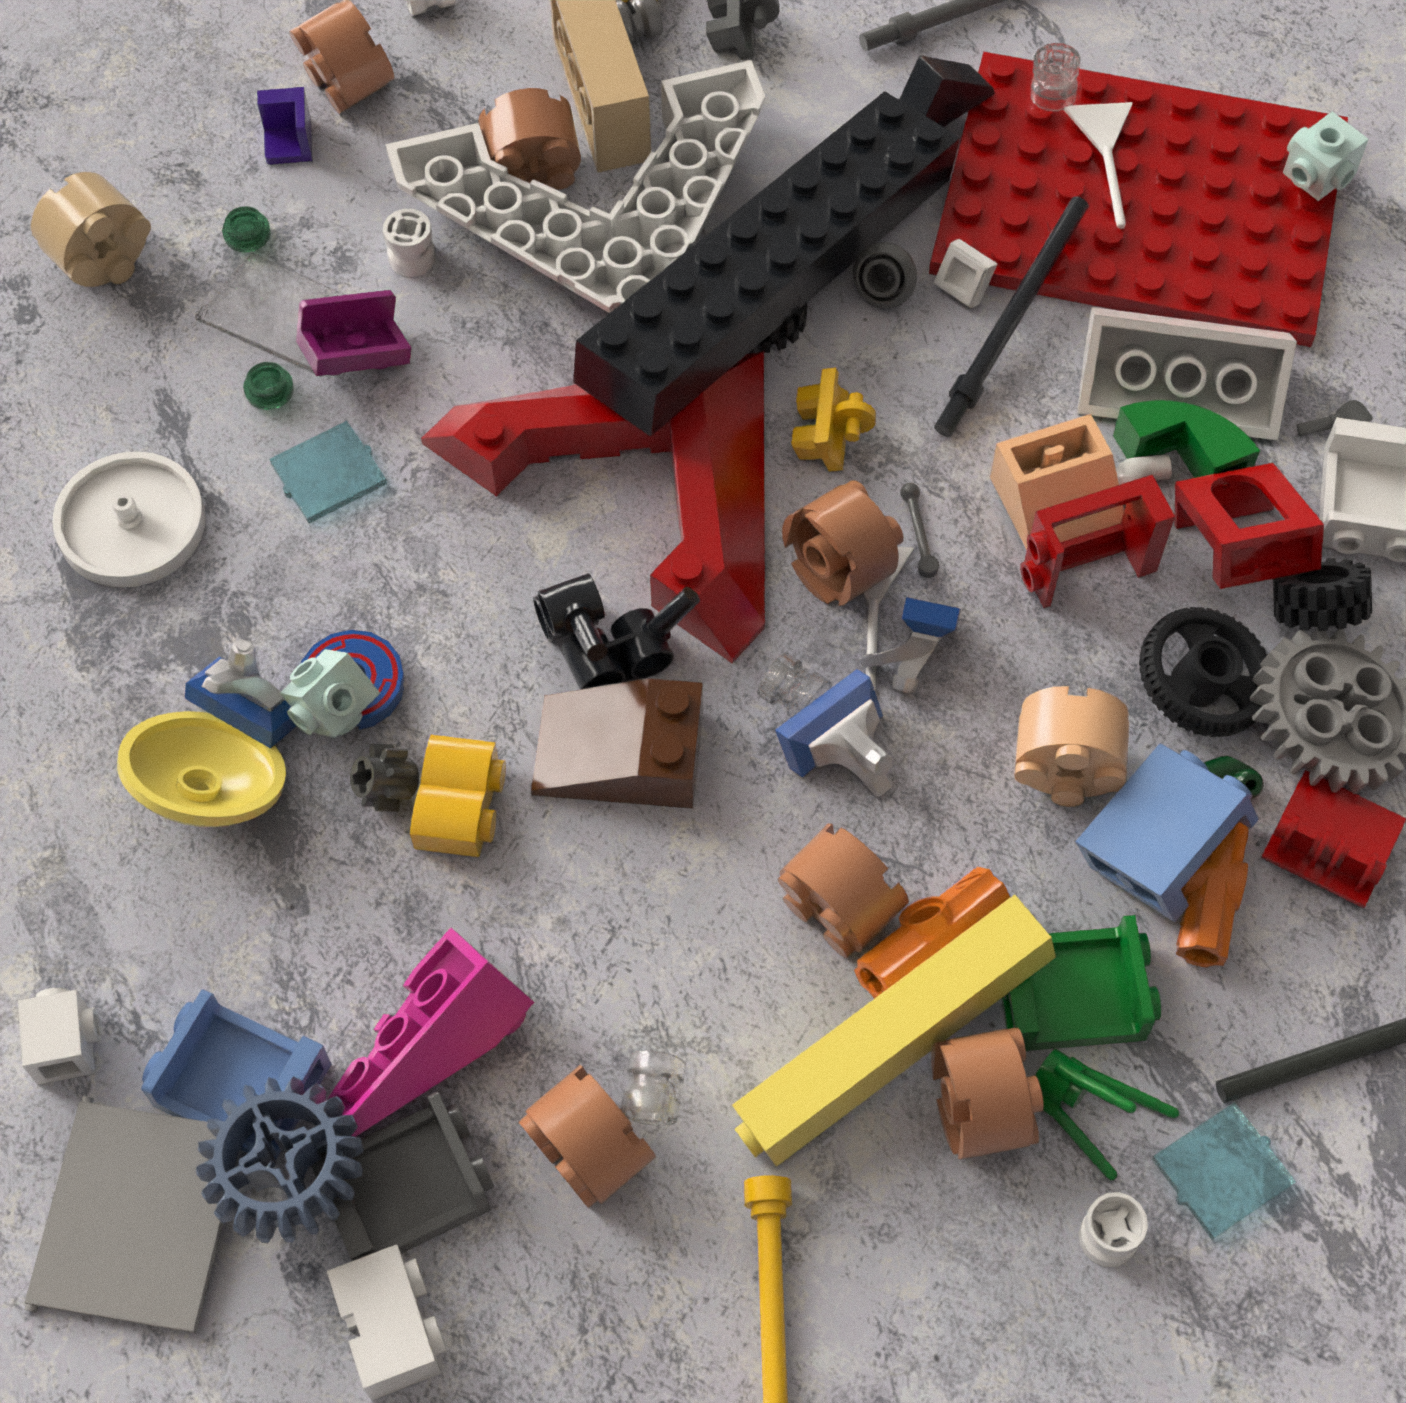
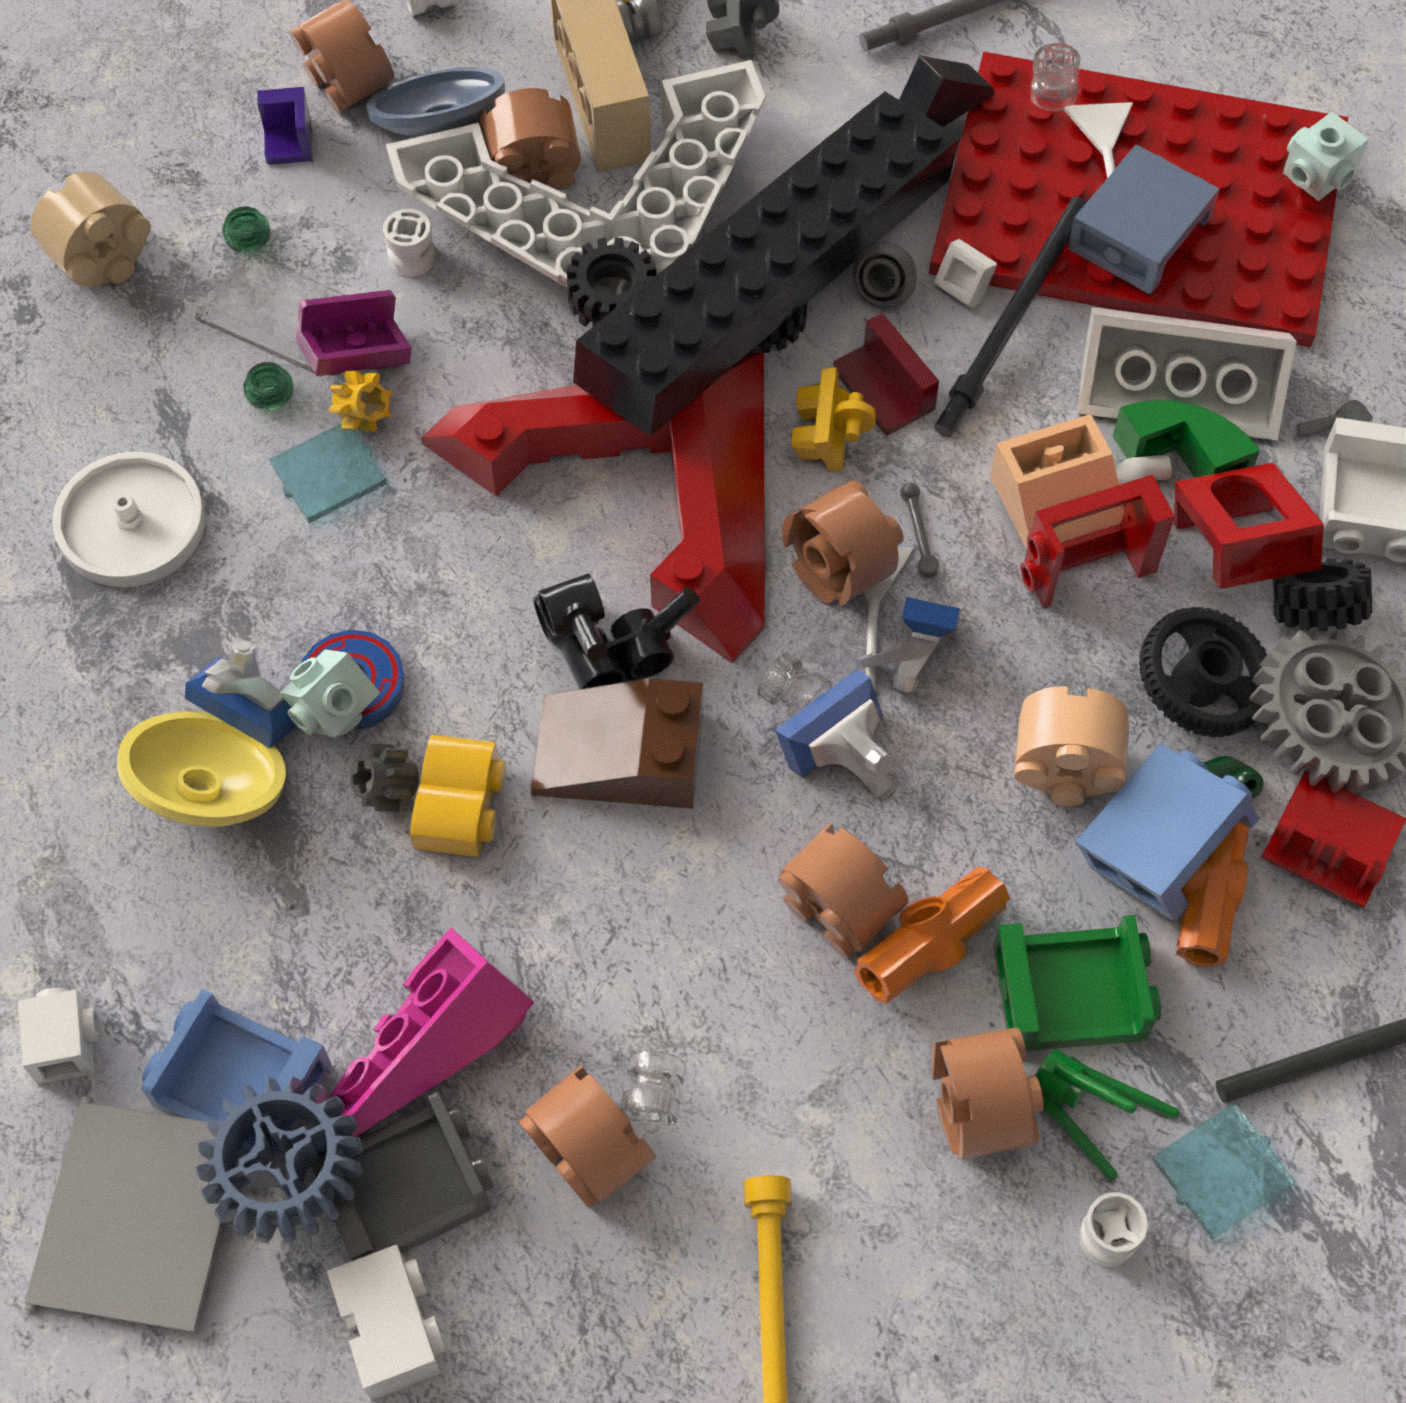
light yellow brick [732,894,1056,1167] -> none
none -> yellow gear [328,371,393,432]
none -> sand blue dish [366,67,506,138]
none -> black tyre [567,237,657,327]
none -> dark red panel [833,313,939,435]
none -> sand blue panel [1068,145,1219,295]

